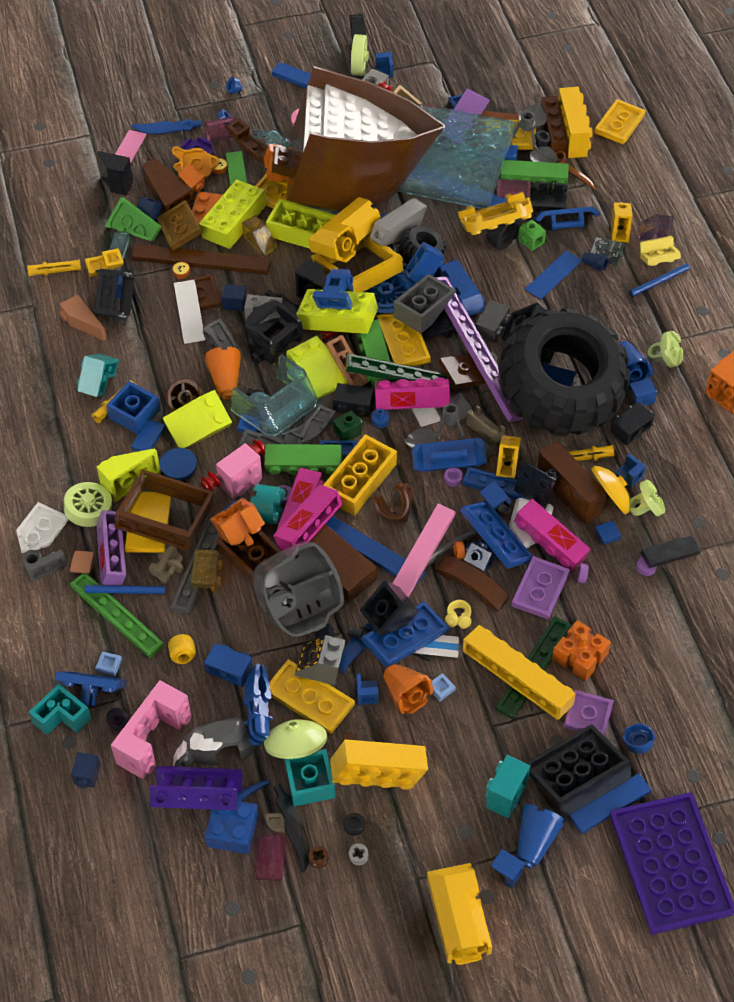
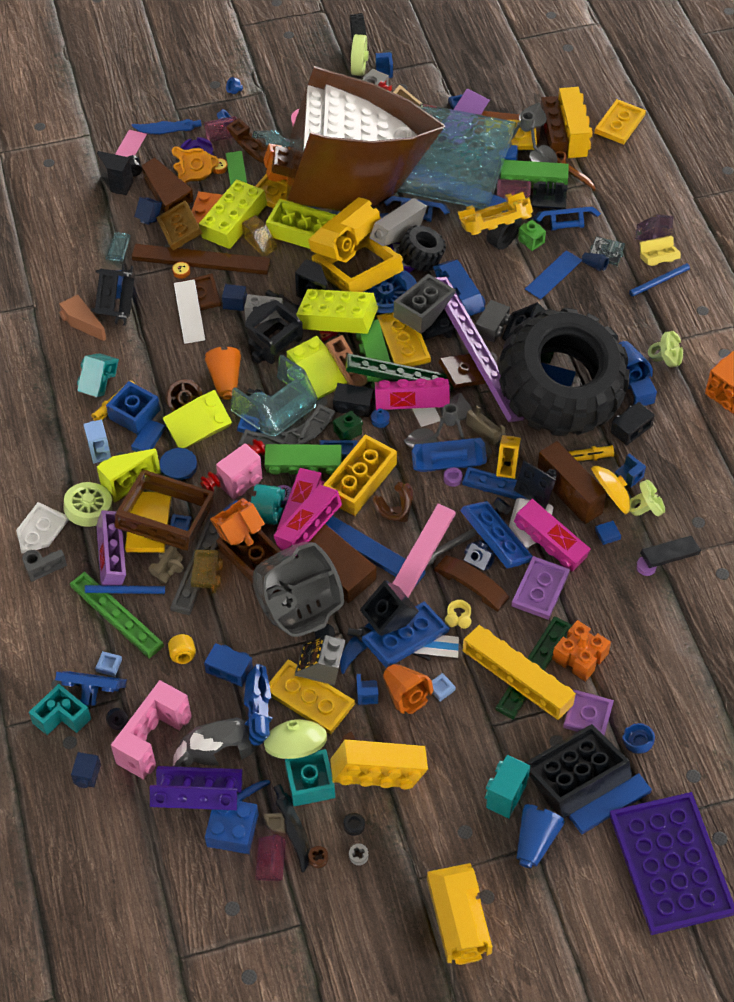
yellow pin [27,259,81,276] -> none
nougat slope [70,551,94,574] -> none
yellow slope [85,248,124,277] -> none
bright green wing [105,197,162,241] -> none
orange brick [178,163,205,194] -> none
dark grey plate [203,318,239,350] -> none
blue tile [272,62,311,89] -> none
blue tile [312,269,354,310] -> none
blue brick [404,242,444,282] -> none
orange tile [453,541,465,560] -> none
blue panel [480,480,512,509] -> none
blue panel [491,849,525,888] -> none
black tile [535,130,551,147] -> none
medium lavender tile [577,563,589,584] -> none
yellow torso [611,202,633,243] -> none
none -> light blue brick [83,419,111,464]
none -> black wheel [128,155,142,177]
none -> blue tile [170,514,192,531]
none -> blue piece [384,196,451,222]

